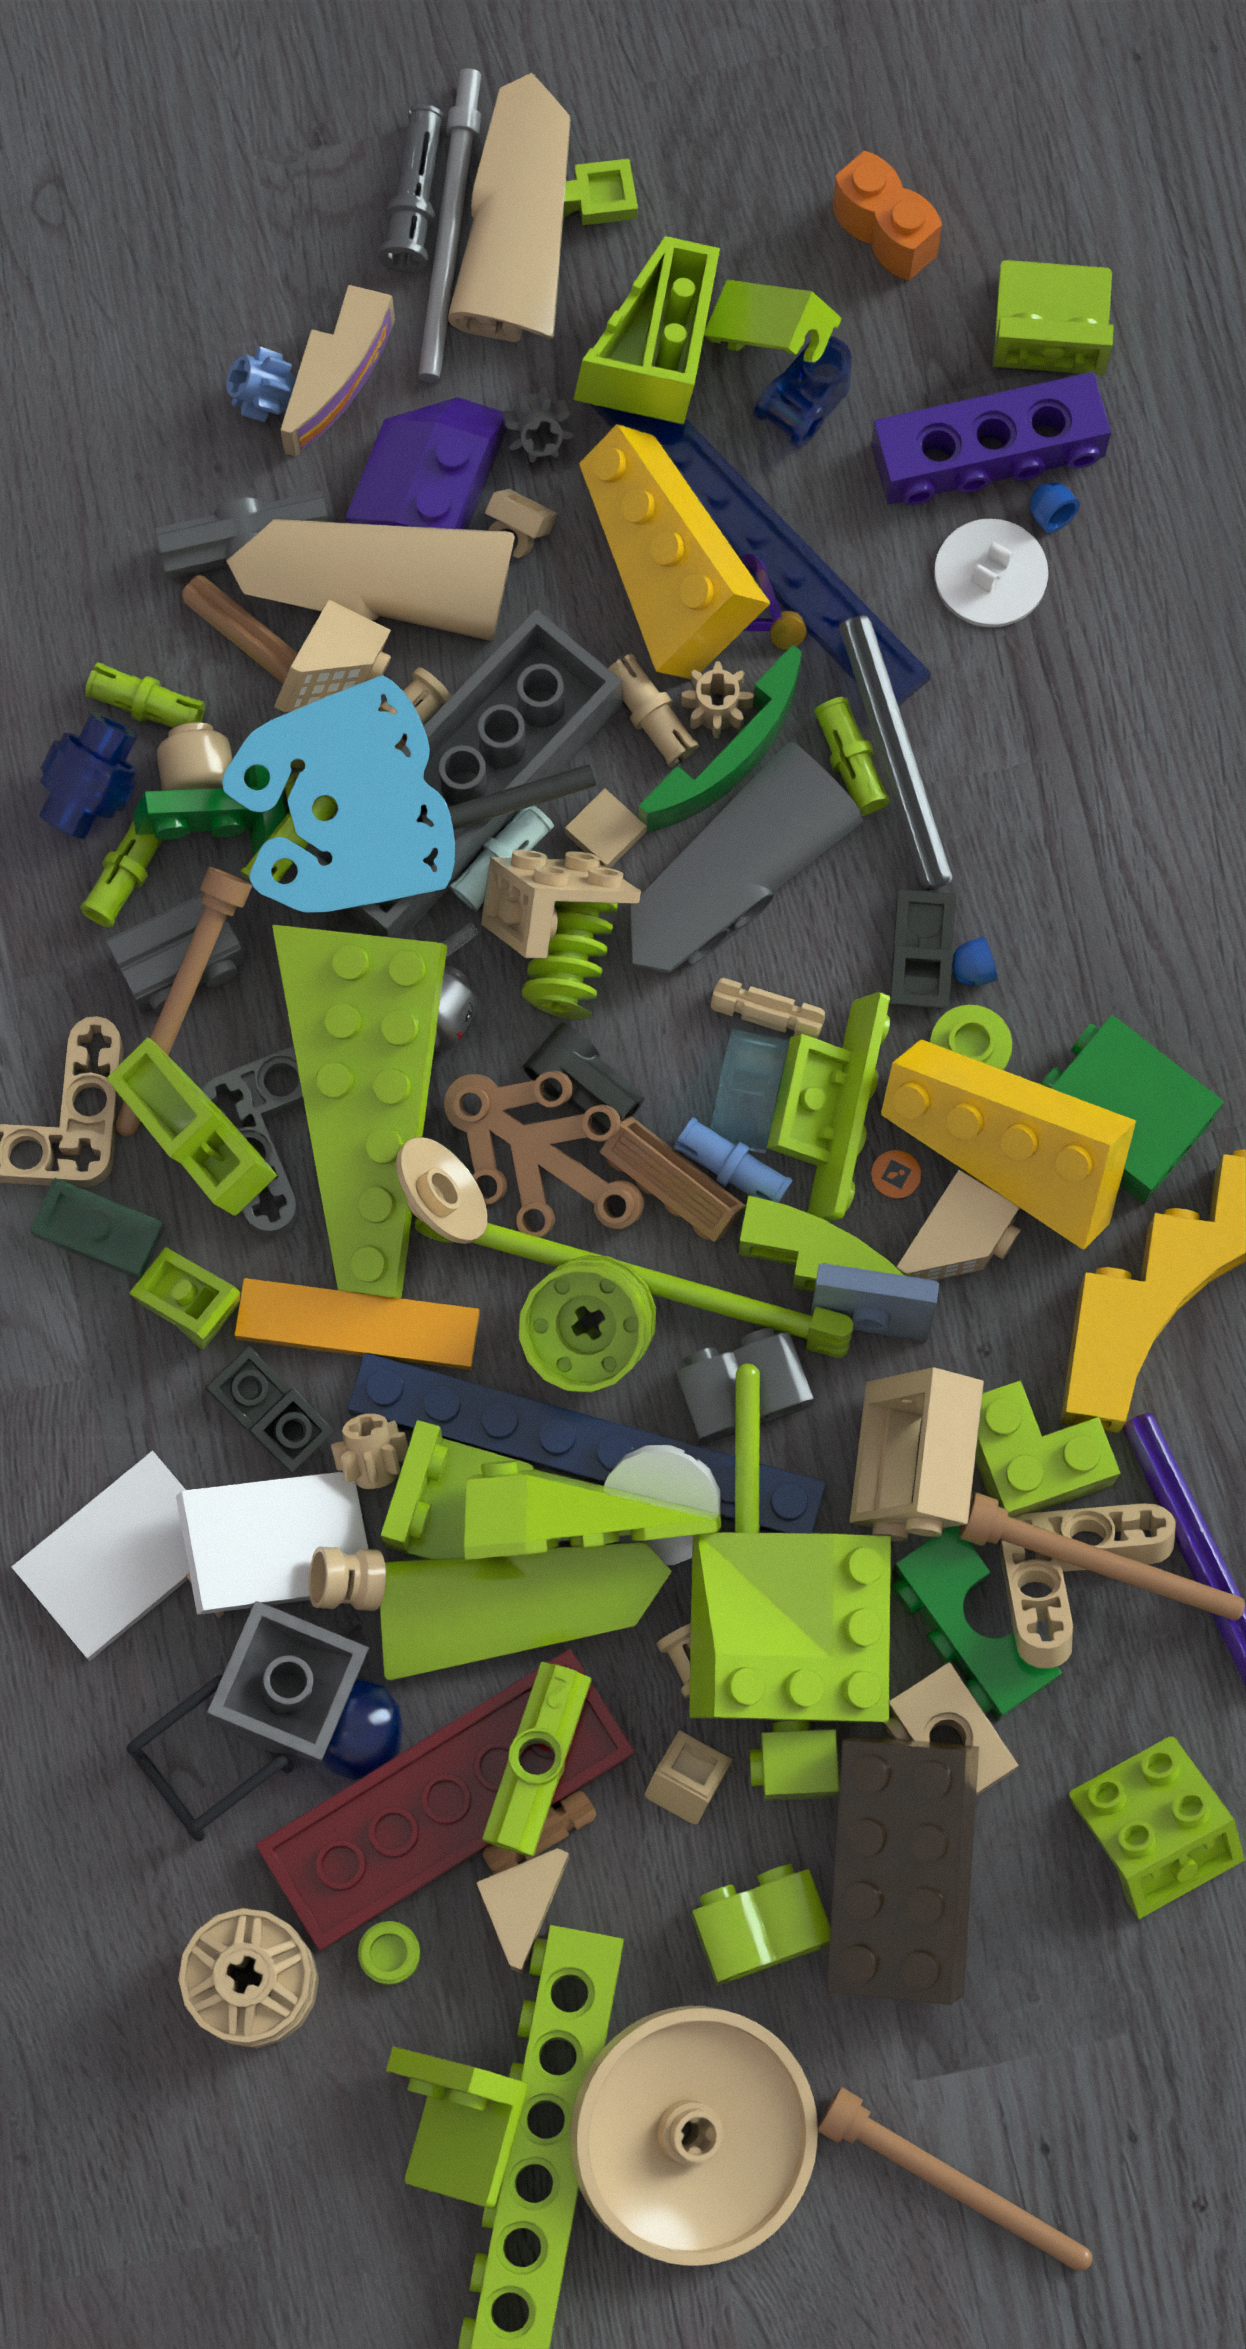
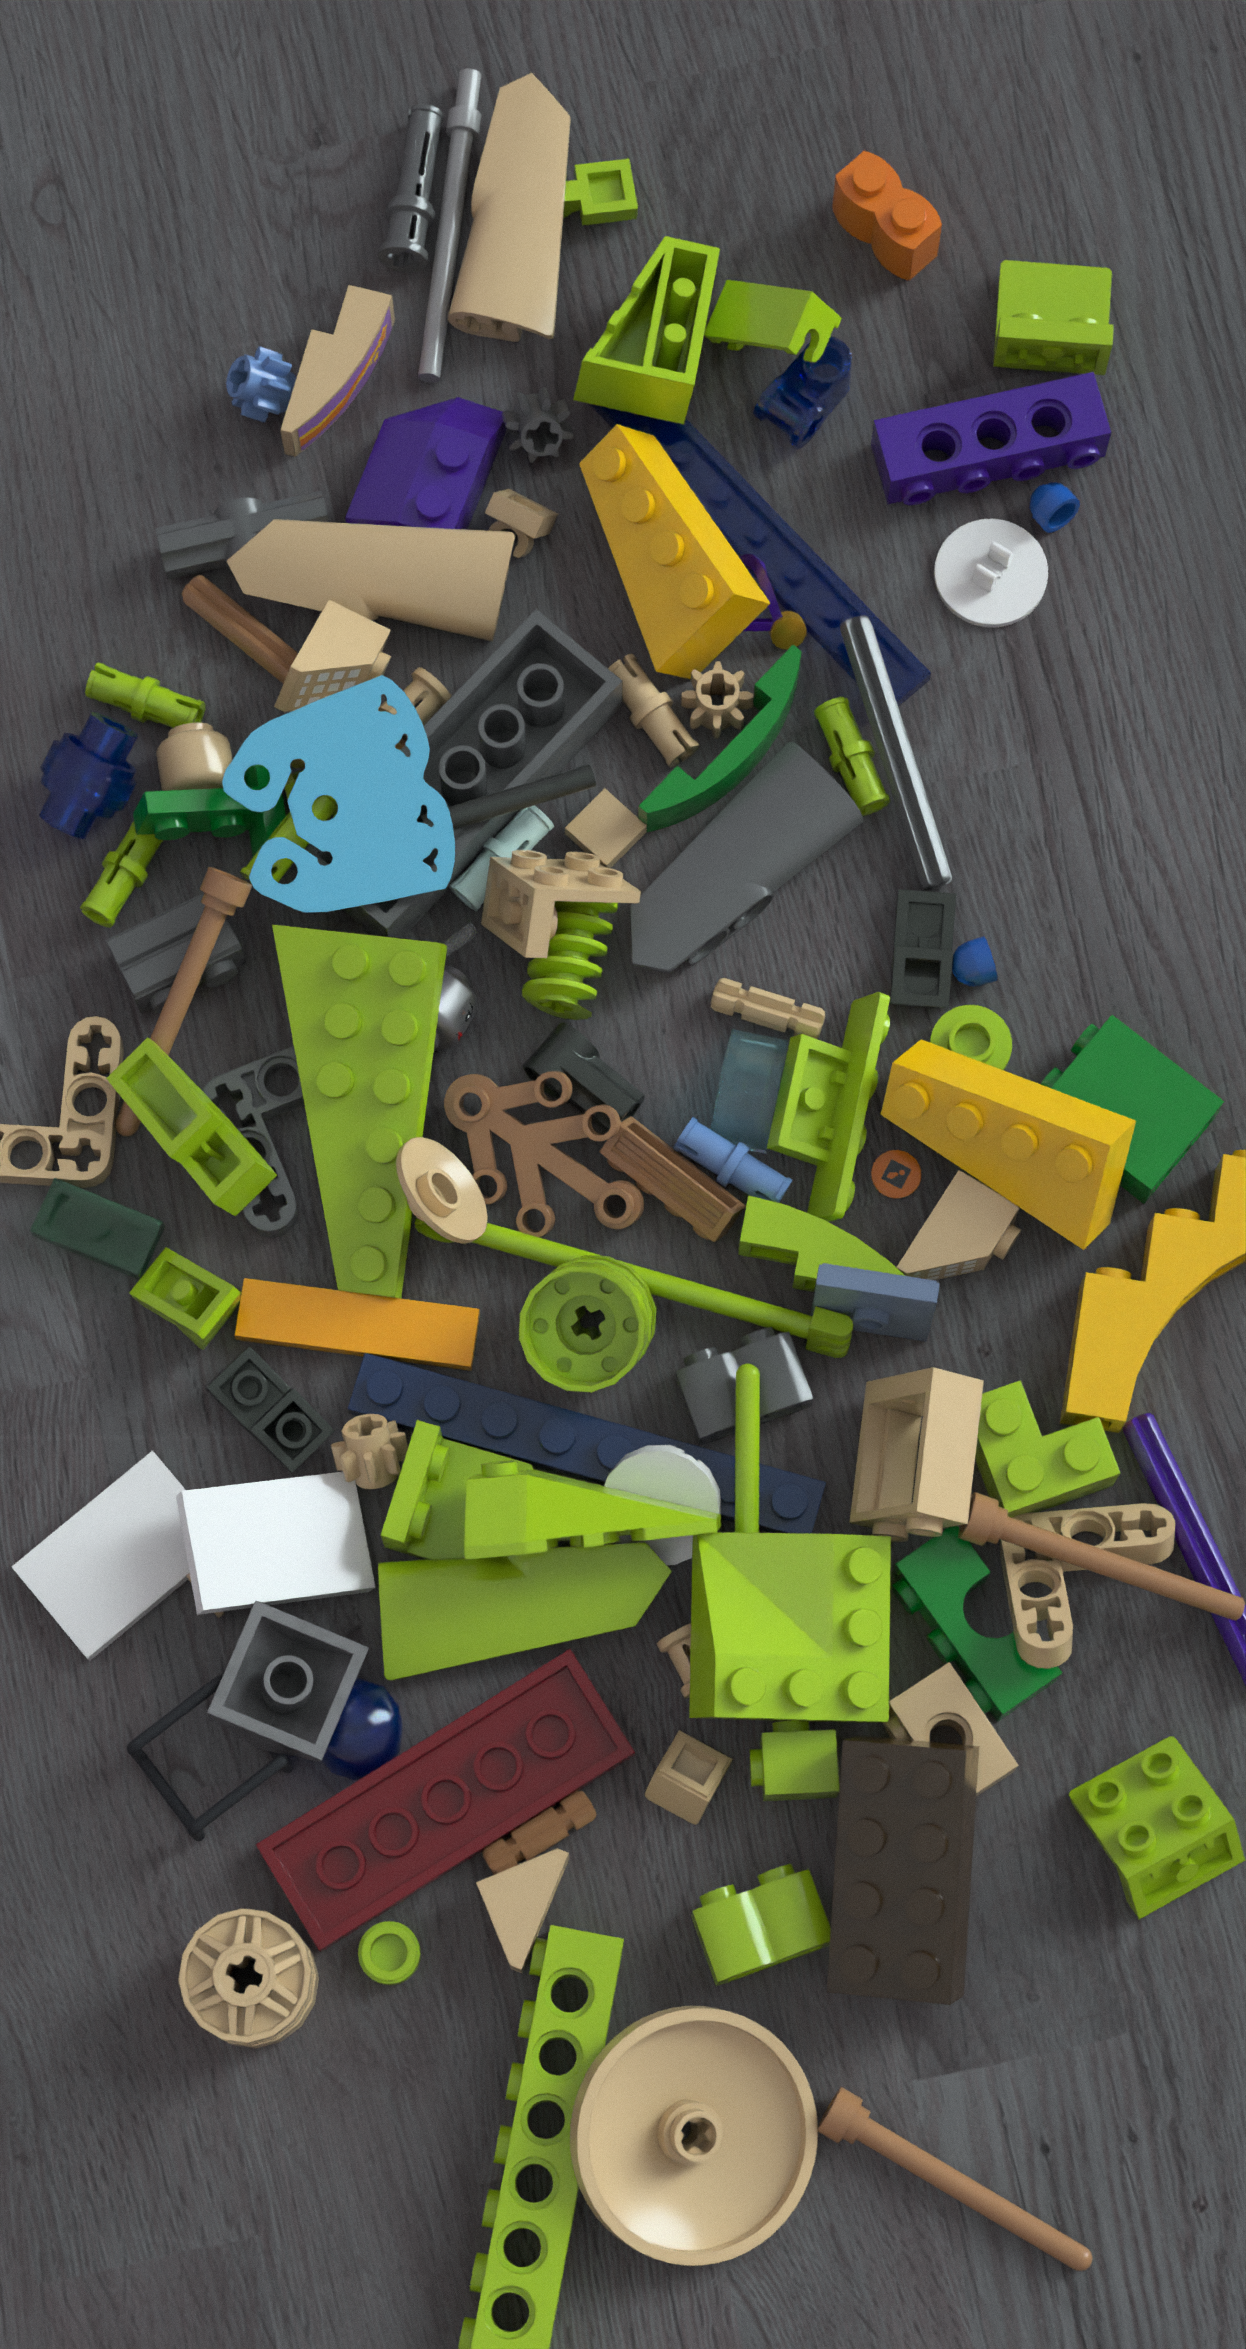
tan wheel [309,1547,386,1611] -> none
lime bracket [386,2046,529,2208] -> none
lime piece [482,1662,592,1857] -> none

